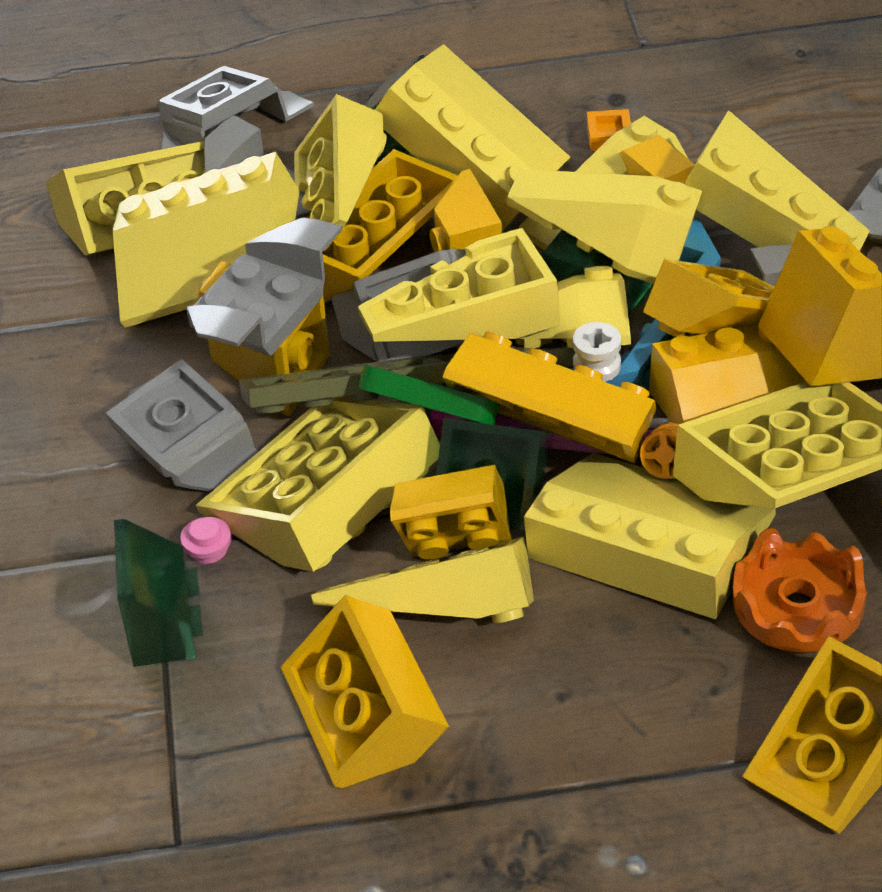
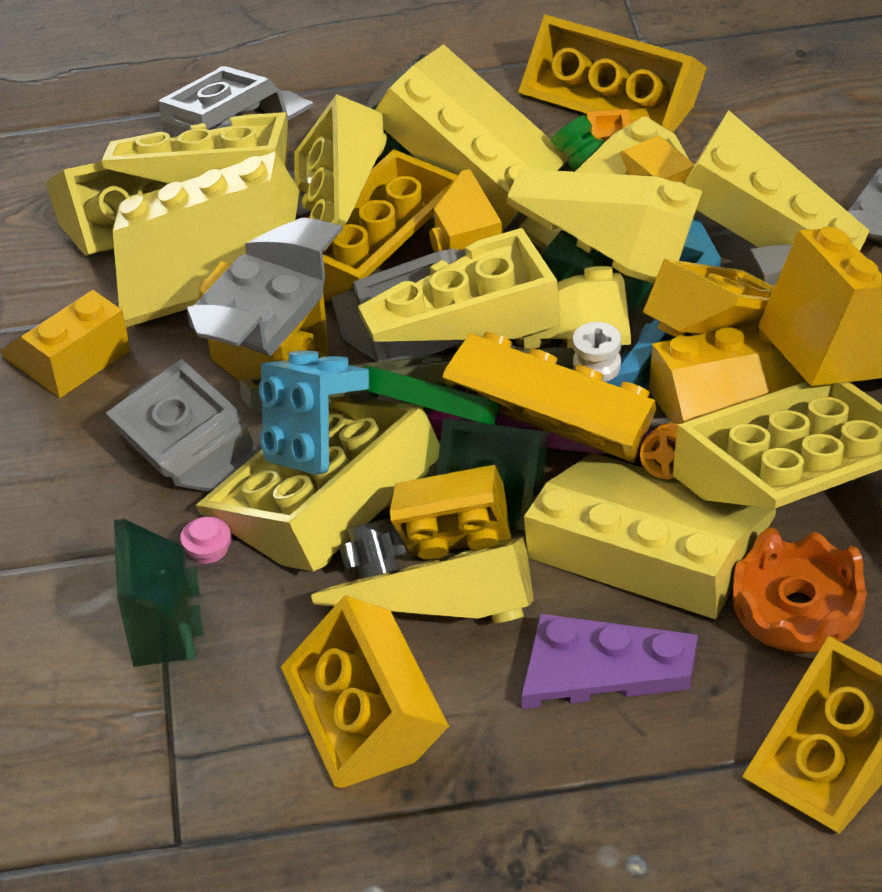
none -> yellow slope [1,290,131,398]
none -> light yellow wedge [102,112,288,183]
none -> medium azure bracket [259,351,369,475]
none -> dark grey gear [339,520,406,579]
none -> yellow slope [518,14,707,133]
none -> medium lavender wing [521,614,698,709]
none -> green wheel [550,115,605,172]

